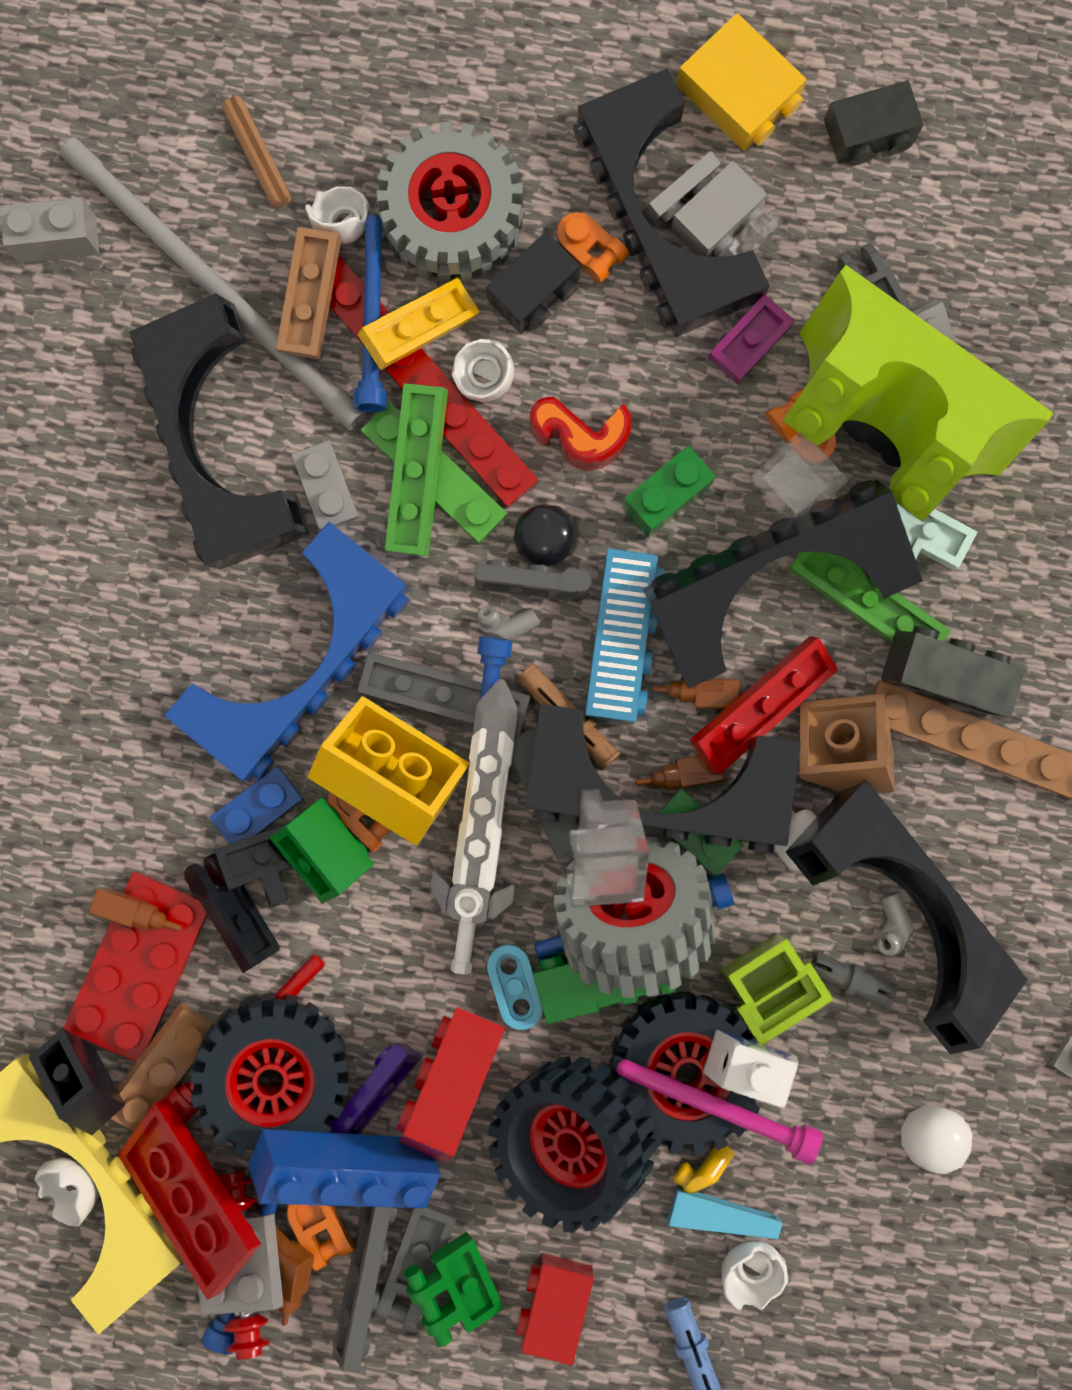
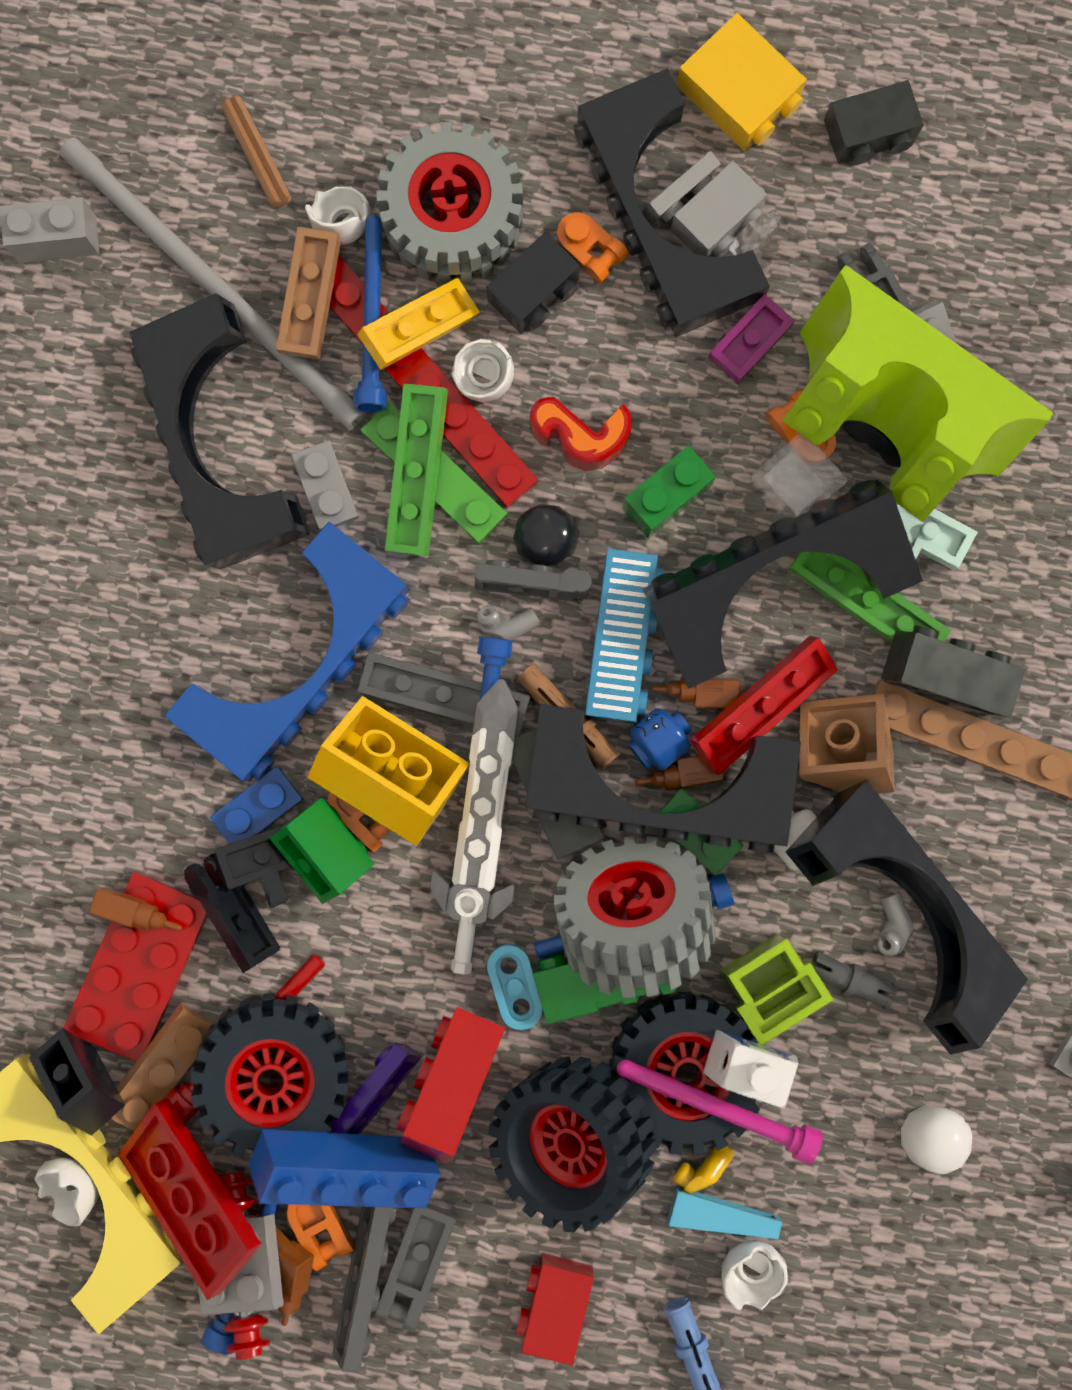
green plate [404,1232,504,1347] -> none
clear plate [567,789,649,907] -> none
none -> blue head [627,708,692,771]

